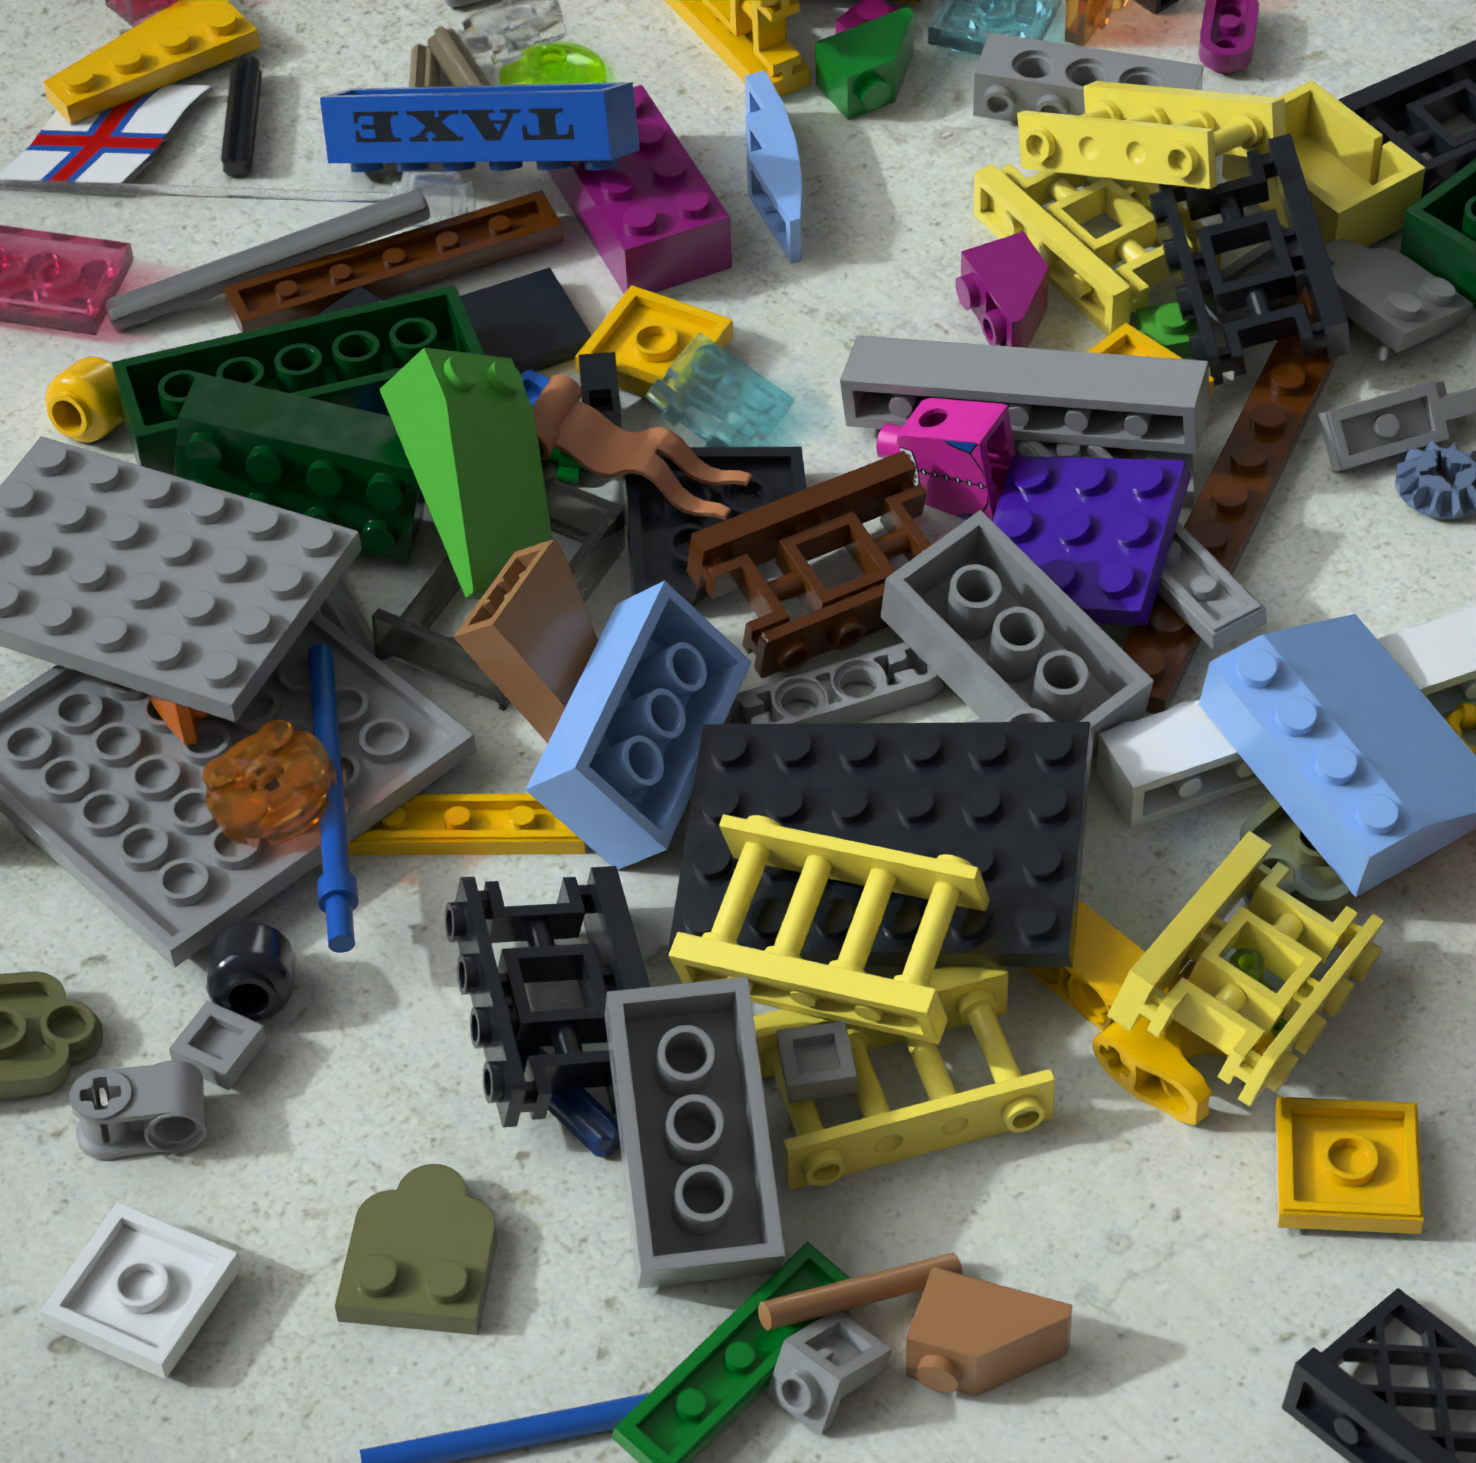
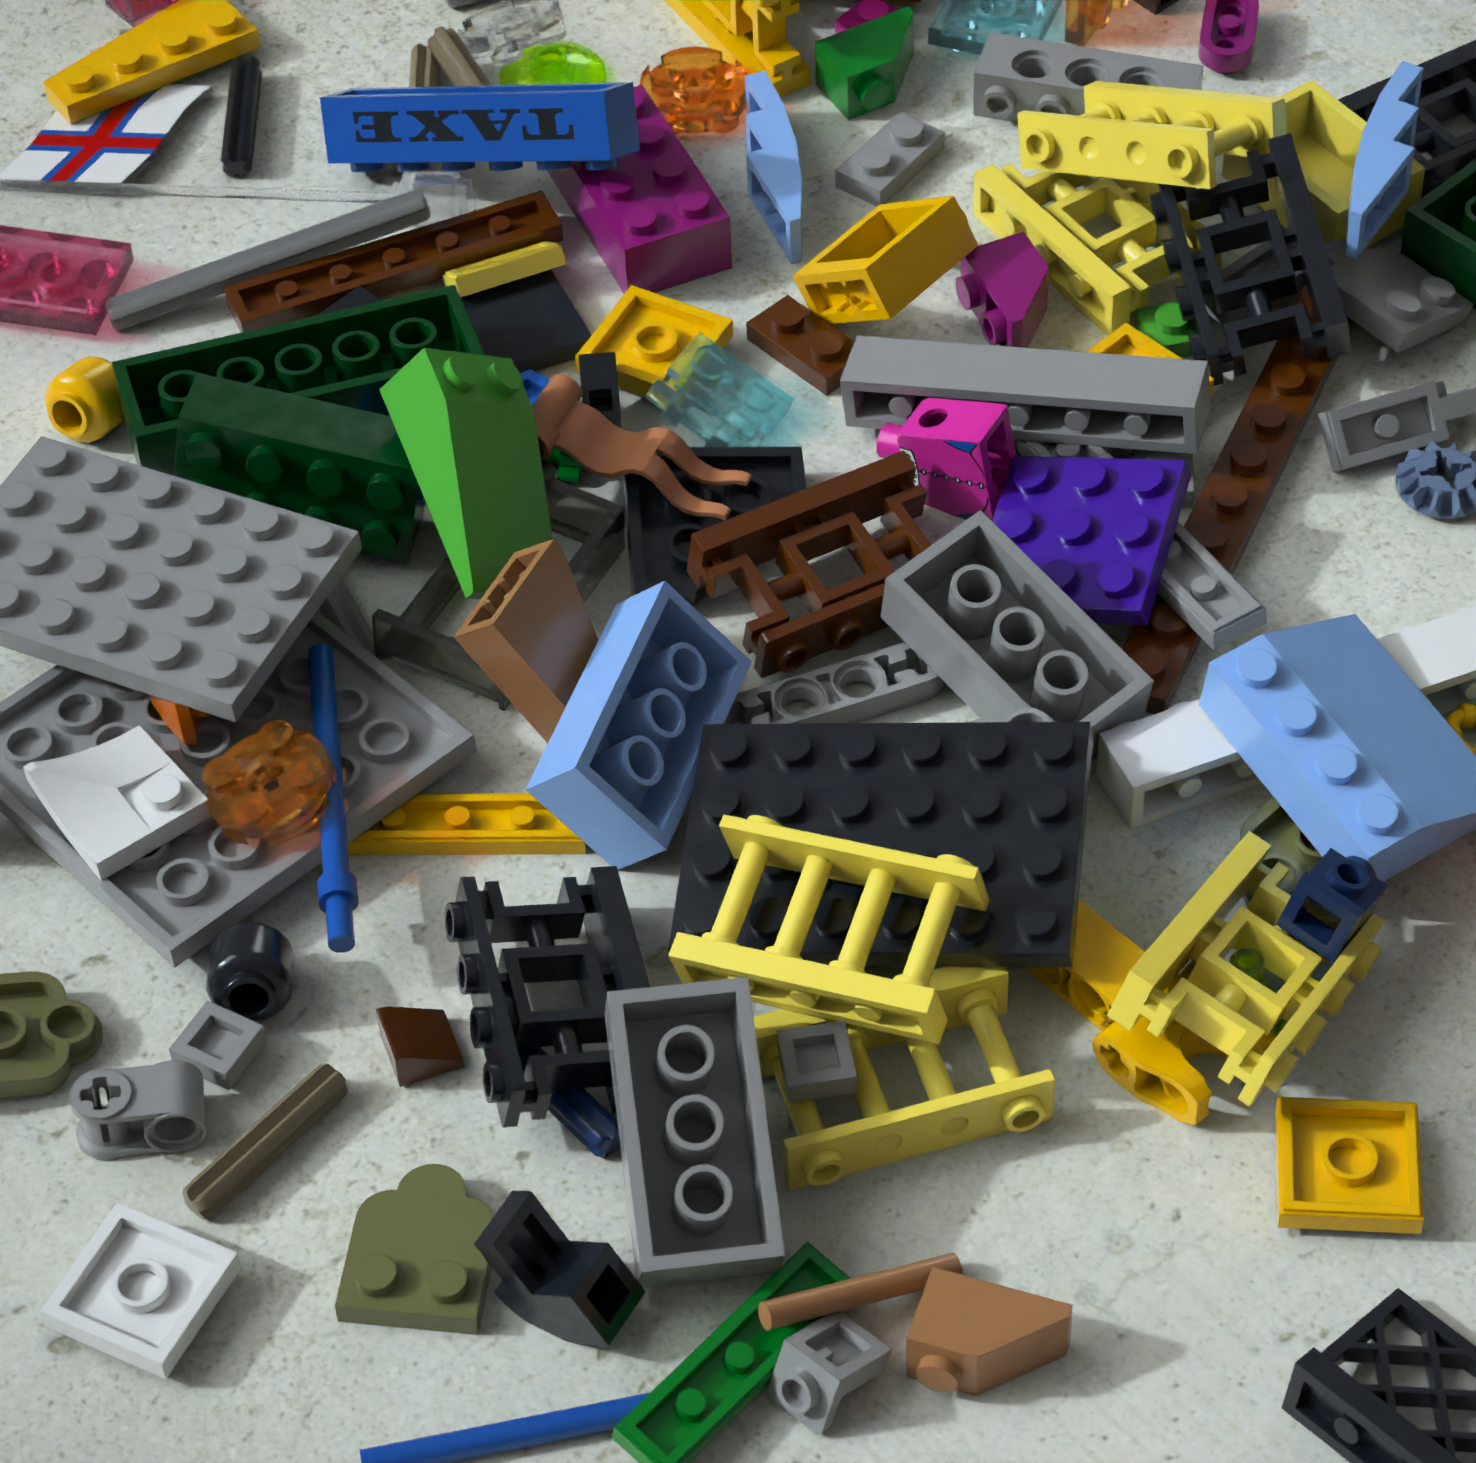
none -> white plate [23,725,212,881]
none -> dark tan axle [182,1063,348,1220]
none -> reddish brown slope [376,1006,465,1087]
none -> light yellow tile [442,241,566,297]
none -> black brick [474,1191,646,1346]
none -> clear orange plate [640,47,747,135]
none -> reddish brown plate [746,295,855,396]
none -> yellow window [792,196,978,324]
none -> light grey plate [835,111,945,207]
none -> dark blue brick [1276,848,1388,962]
none -> light blue slope [1346,61,1423,259]

